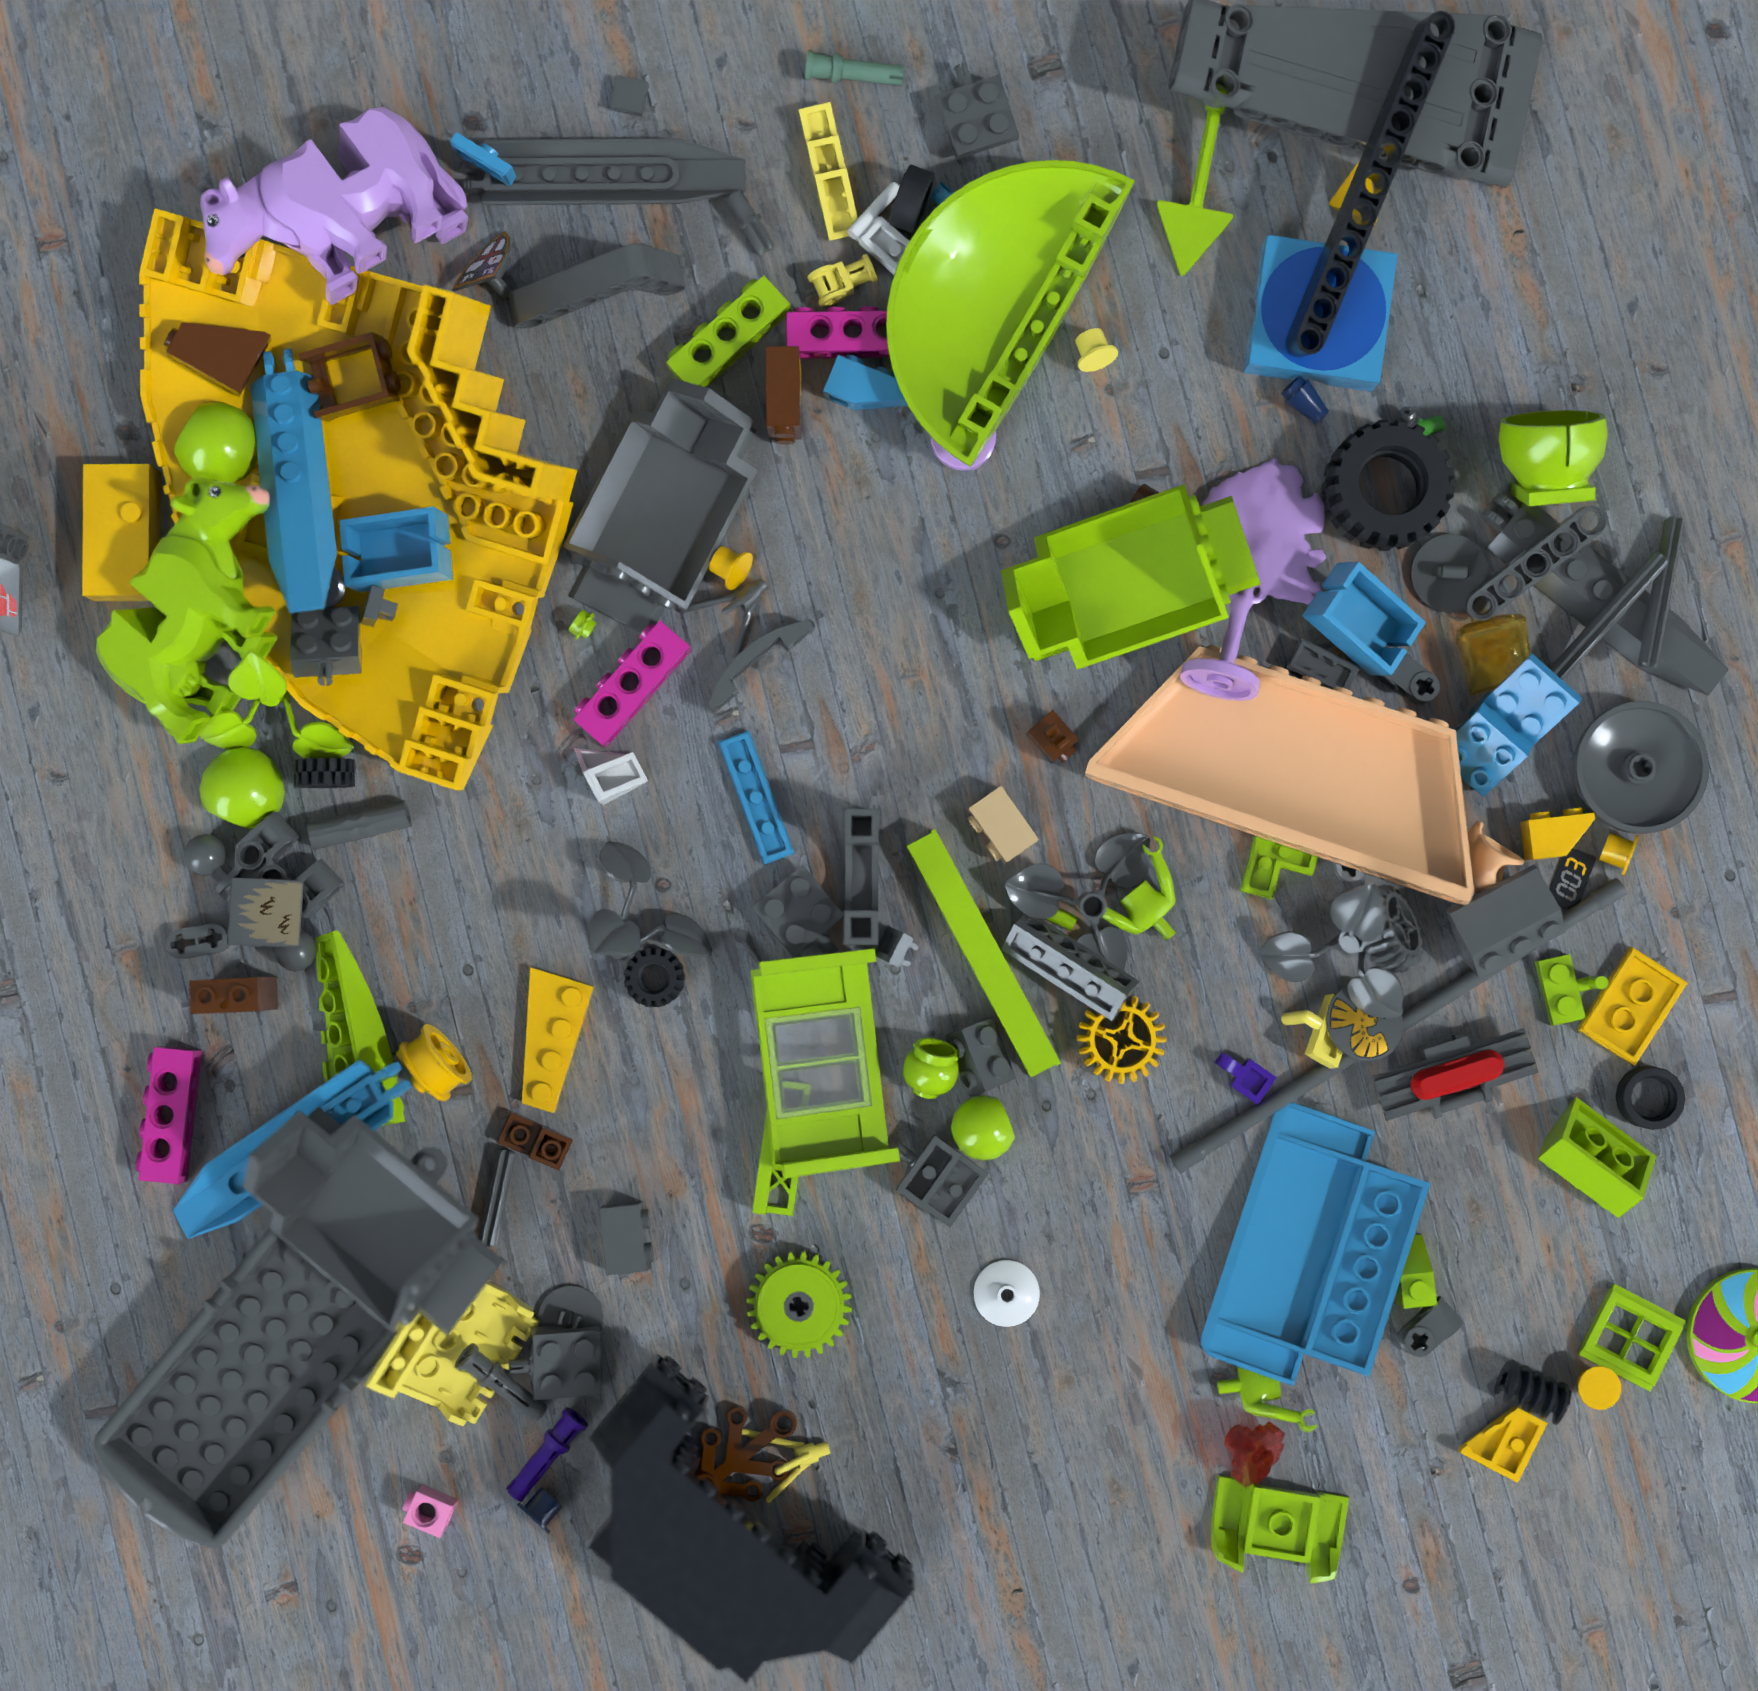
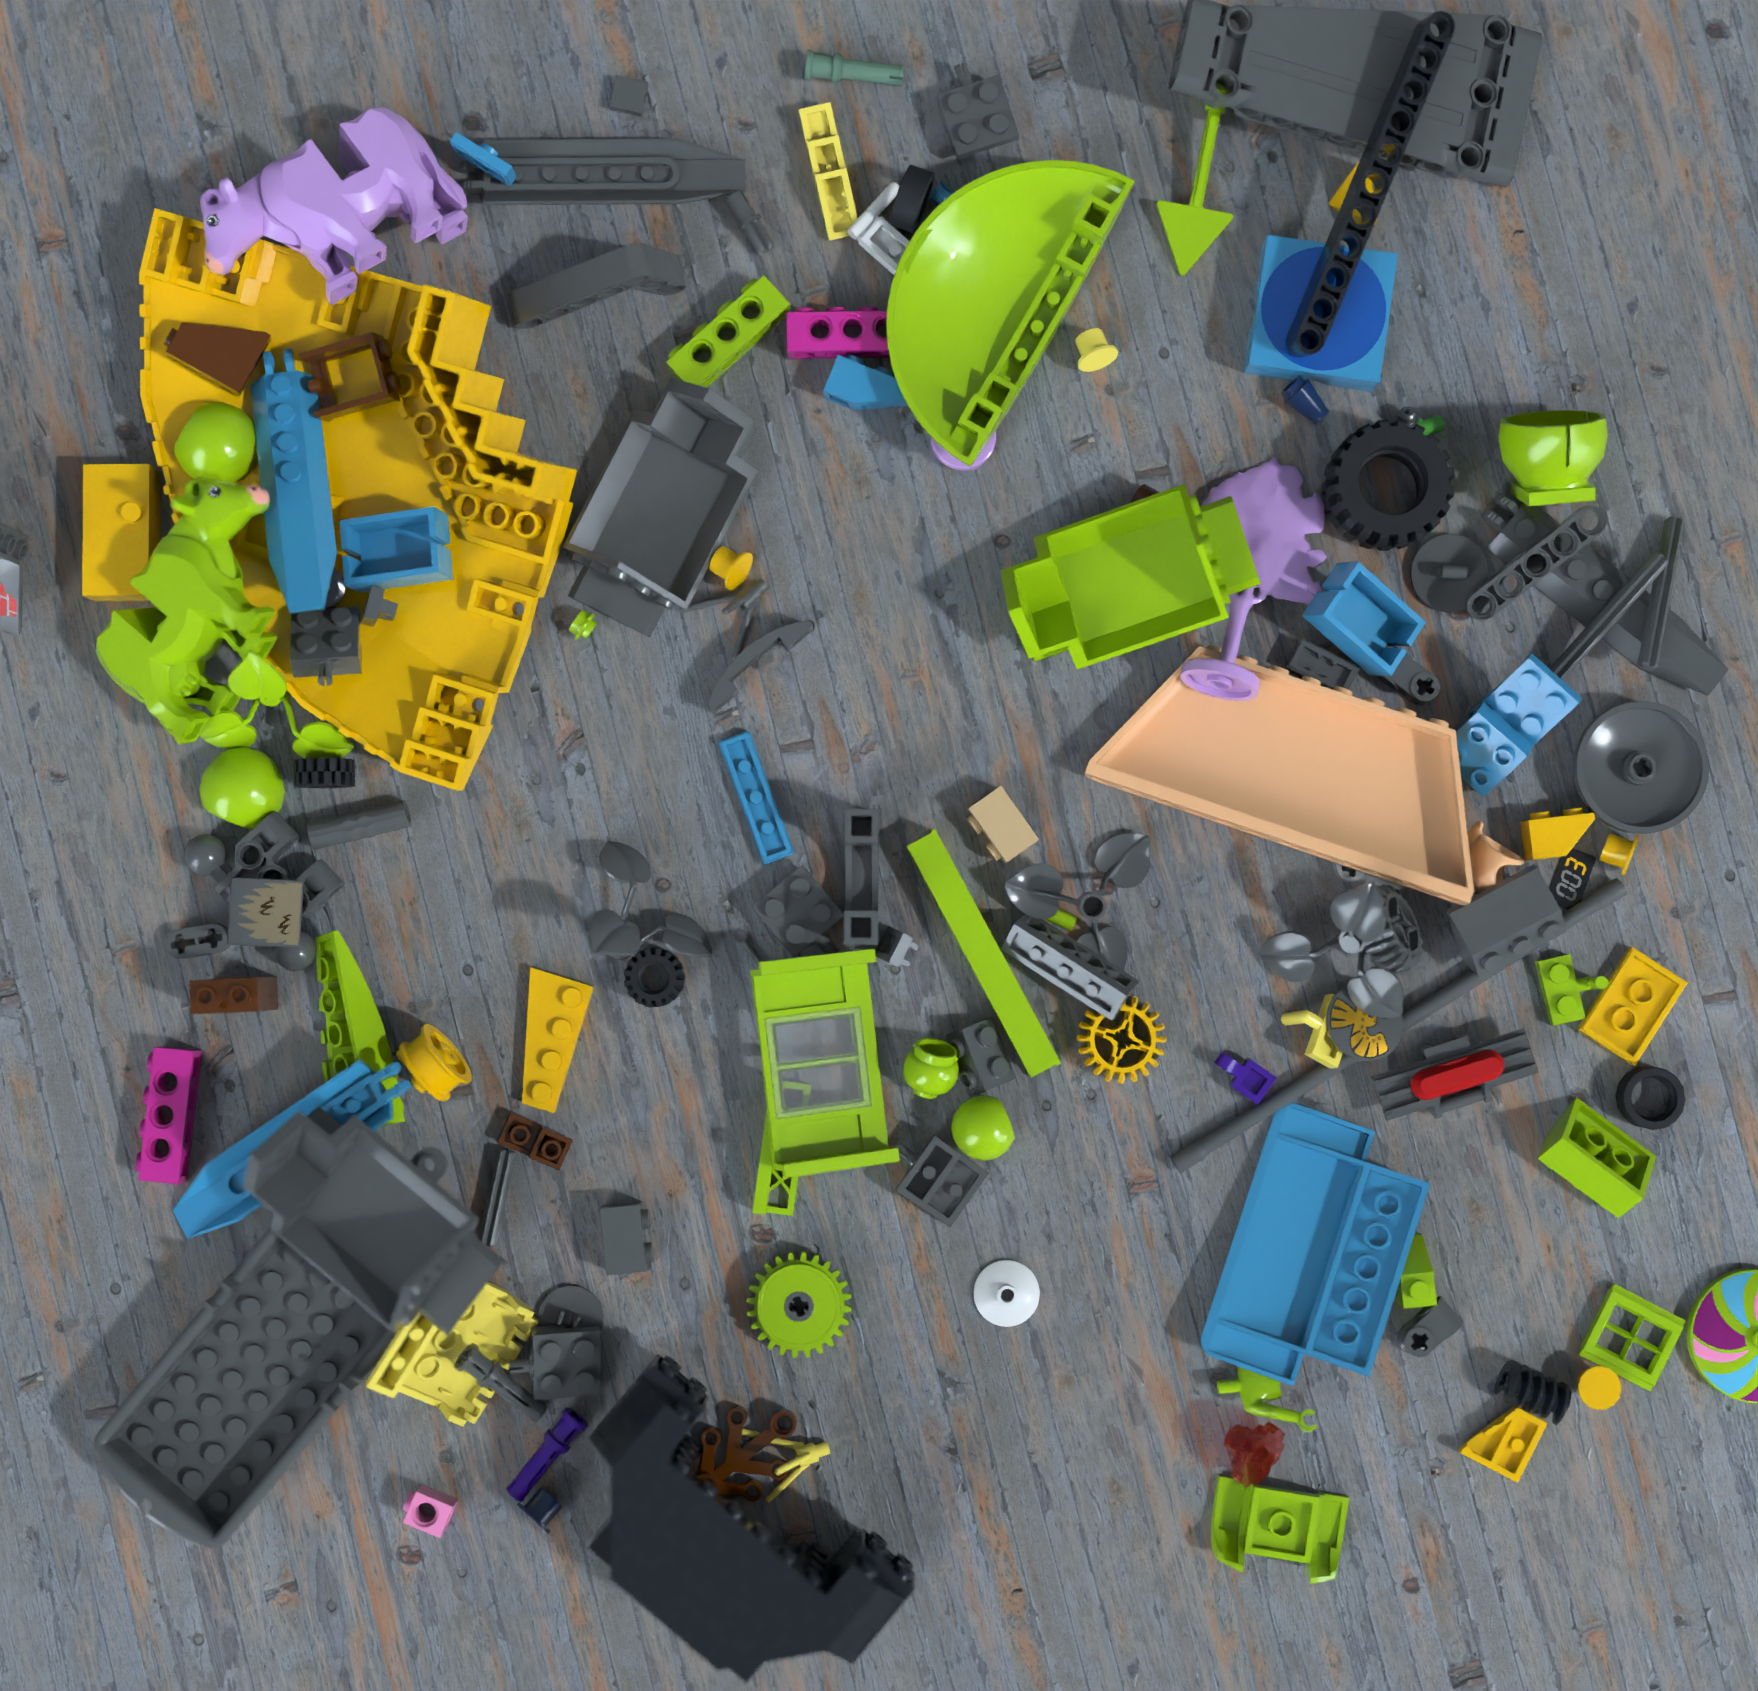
shield [452,231,512,300] -> none
dark pink brick [573,621,692,748] -> none
white slope [573,747,648,805] -> none
reddish brown brick [766,346,802,445] -> none
light yellow connector [807,253,878,308] -> none
reddish brown brick [1026,710,1079,763] -> none
lime piece [1086,836,1176,941] -> none
lime tile [1239,835,1318,900] -> none
clear yellow slope [1455,614,1531,696] -> none

